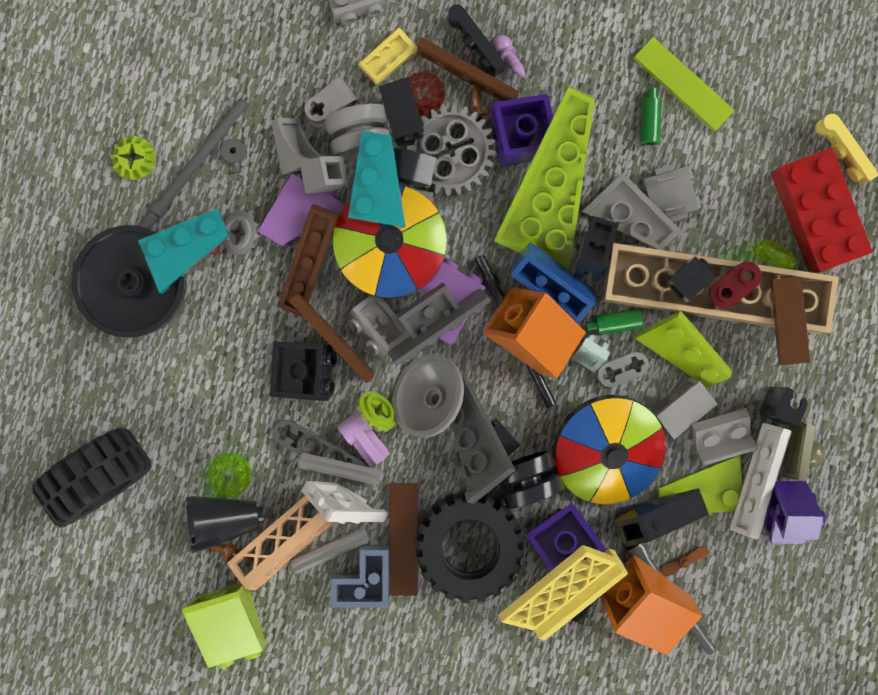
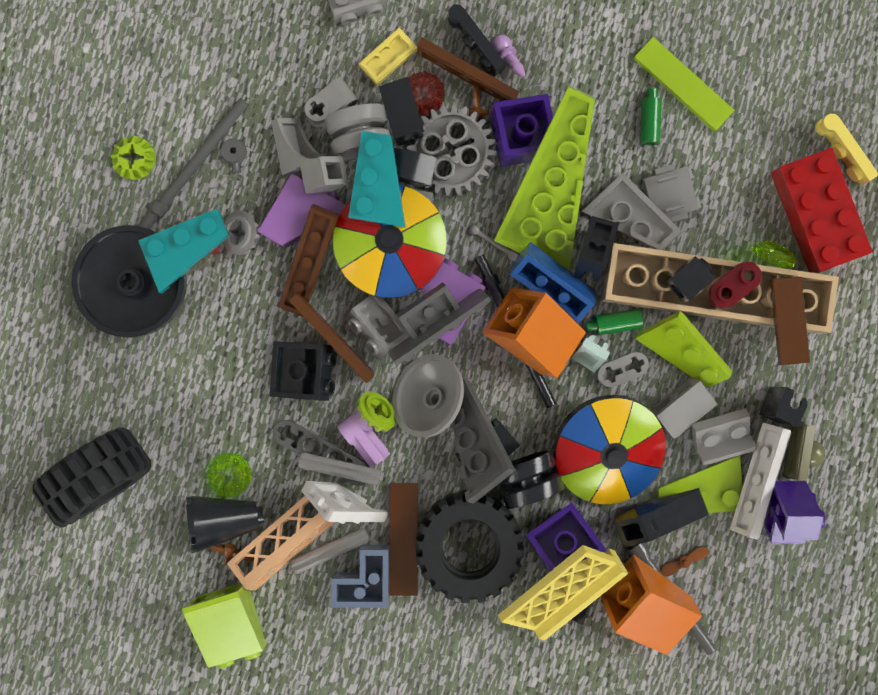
none -> light grey hinge [469,225,520,261]

